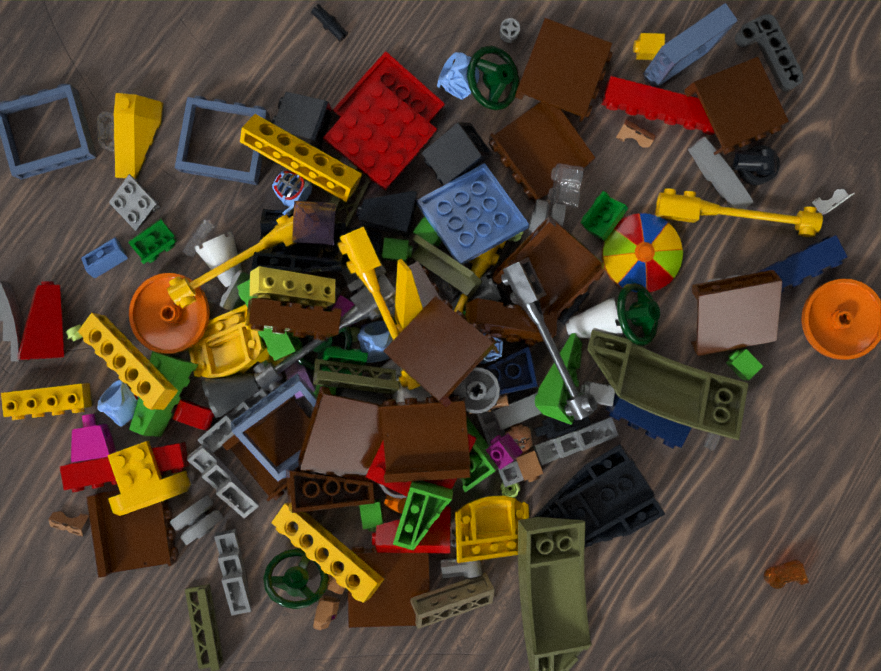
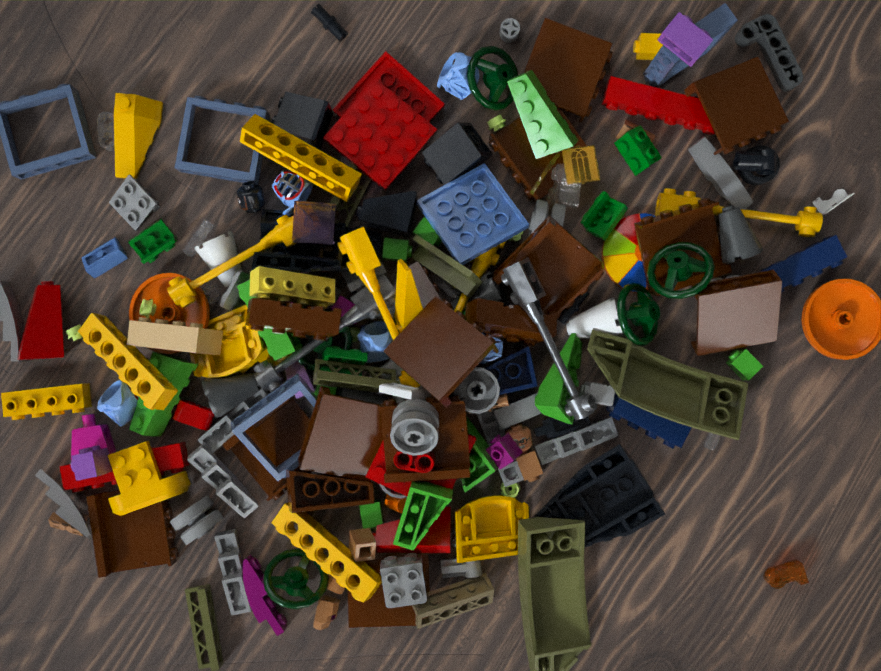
none -> light grey slope [35,469,93,540]
none -> medium lavender brick [71,445,112,481]
none -> tan wedge [127,317,223,355]
none -> yellowish green plate [139,299,156,318]
none -> black head [236,181,265,213]
none -> magenta slope [243,554,287,636]
none -> medium nougat brick [349,528,376,562]
none -> white tile [379,383,426,400]
none -> light grey bracket [380,553,427,608]
none -> light grey wheel [390,399,439,456]
none -> red beam [393,450,436,473]
none -> yellowish green plate [487,114,506,132]
none -> wedge [507,70,578,159]
none -> clear yellow piece [530,152,561,195]
none -> clear yellow piece [561,145,600,185]
none -> green bracket [614,125,662,176]
none -> reddish brown panel [634,198,732,296]
none -> dark green piece [647,242,715,299]
none -> medium lavender brick [658,12,713,67]
none -> dark grey cone [719,205,763,263]

